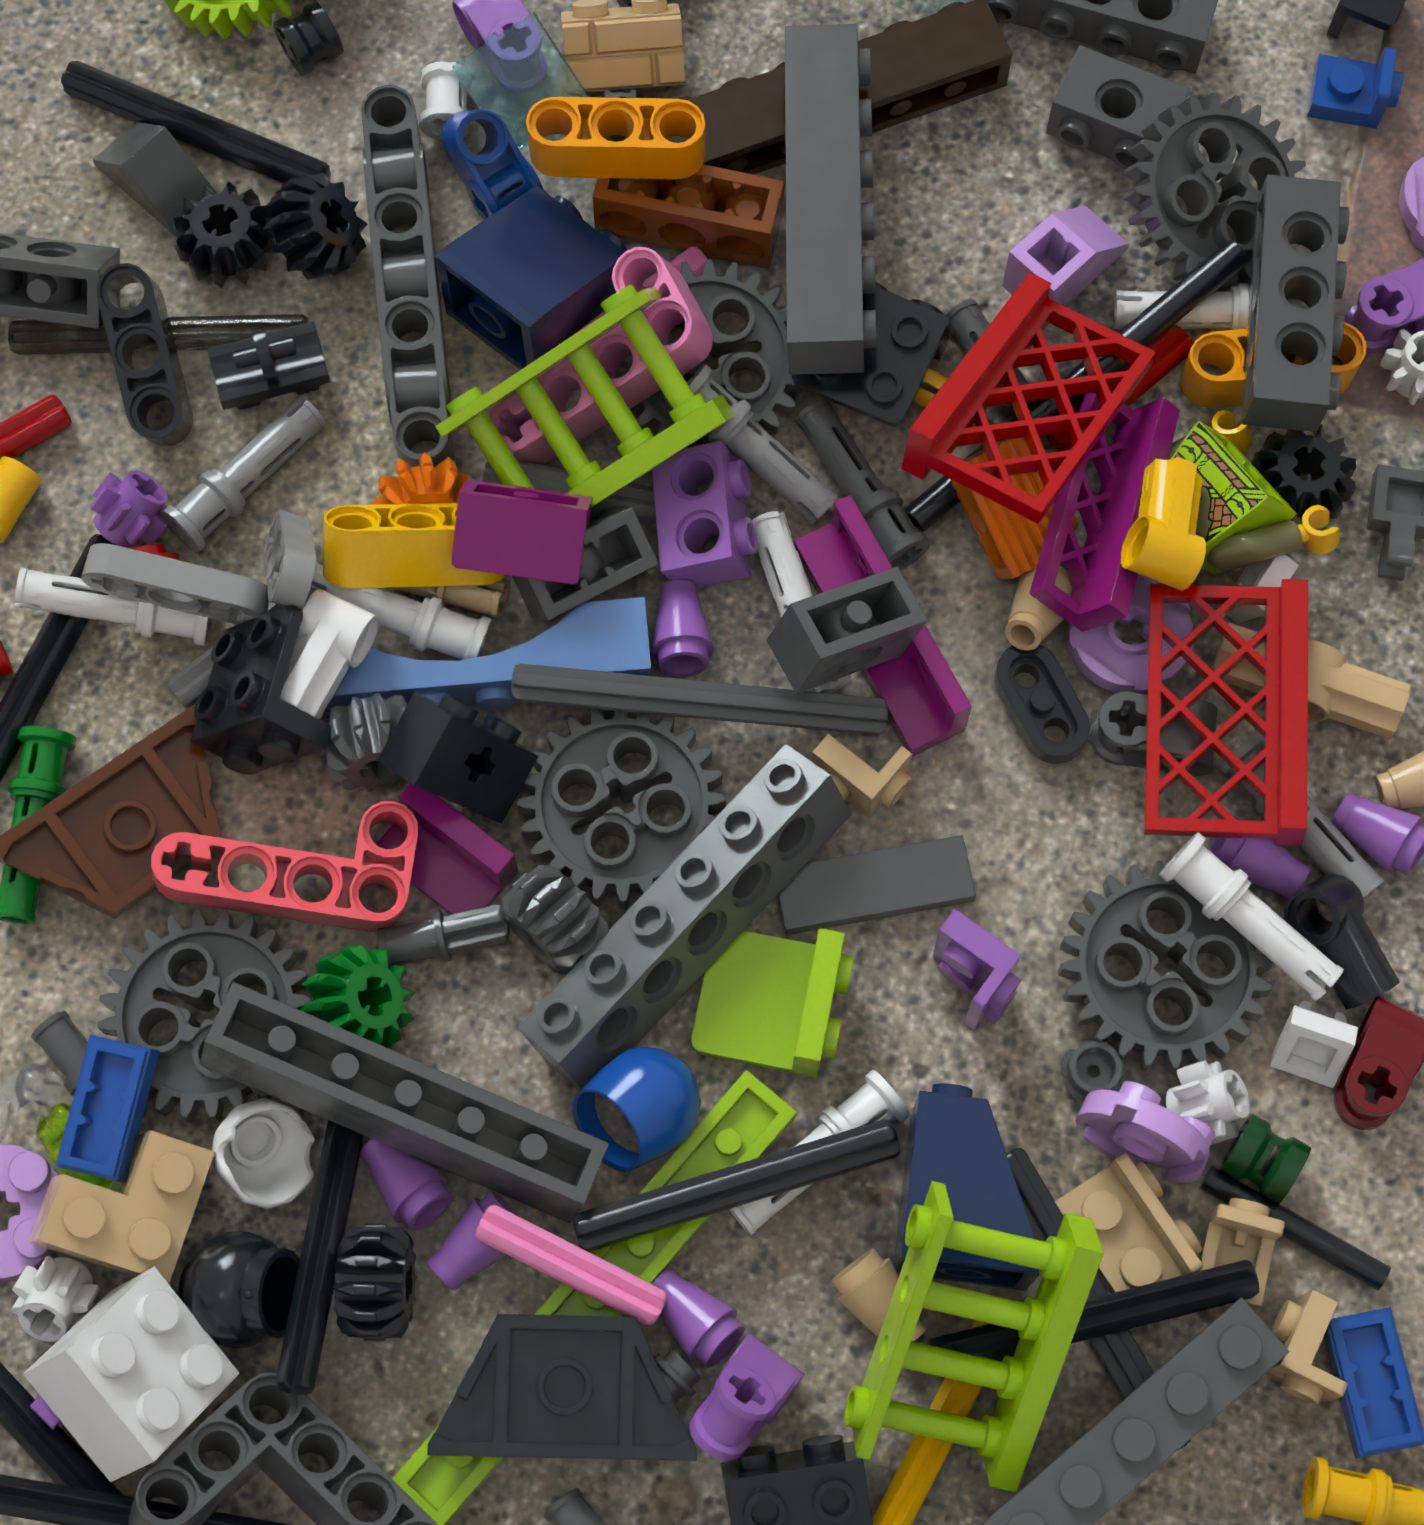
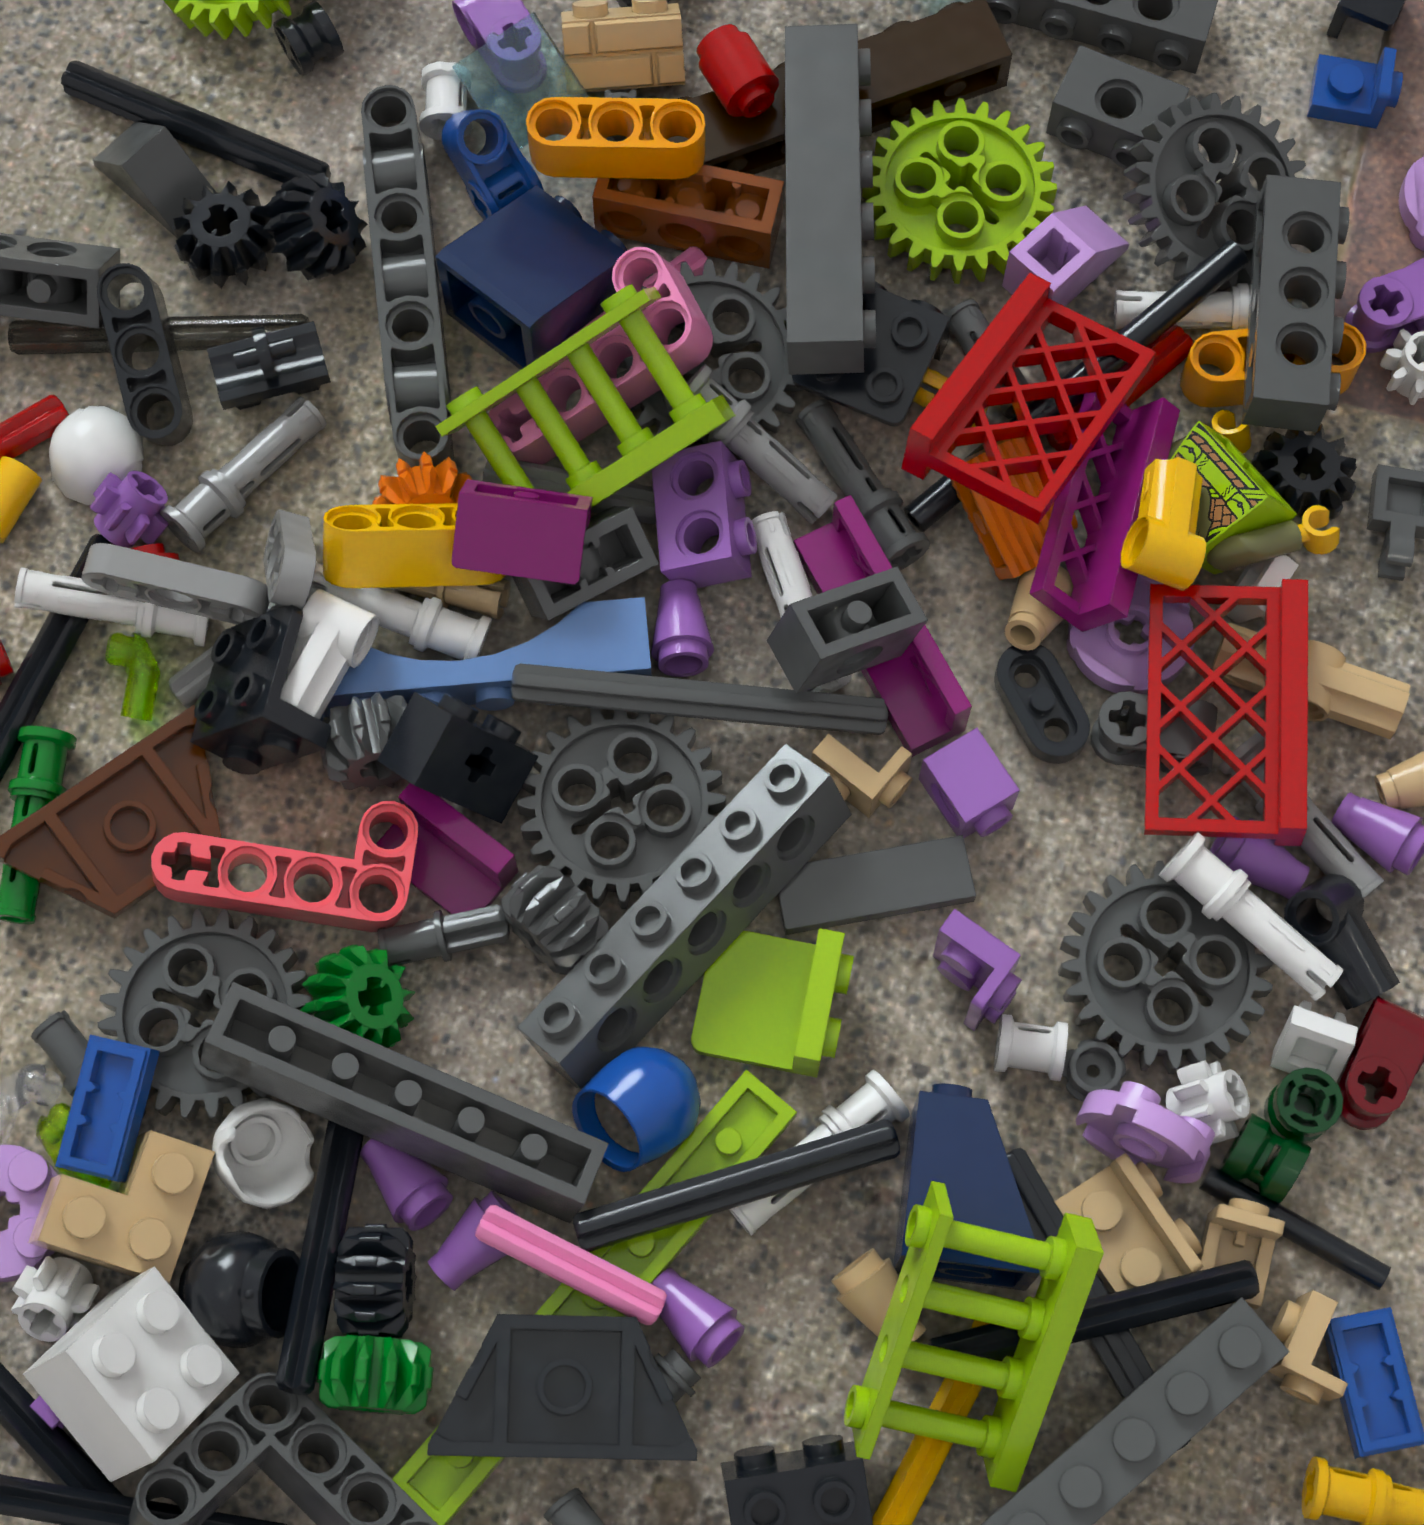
medium lavender piece [689,1334,805,1461] -> none
none -> white hair [49,406,144,505]
none -> clear neon green arm [105,632,160,721]
none -> green gear [316,1335,434,1415]
none -> red brick [696,24,779,118]
none -> lime gear [862,98,1057,284]
none -> medium lavender brick [918,728,1020,838]
none -> white bush [994,1014,1068,1081]
none -> dark green wheel [1264,1067,1343,1144]

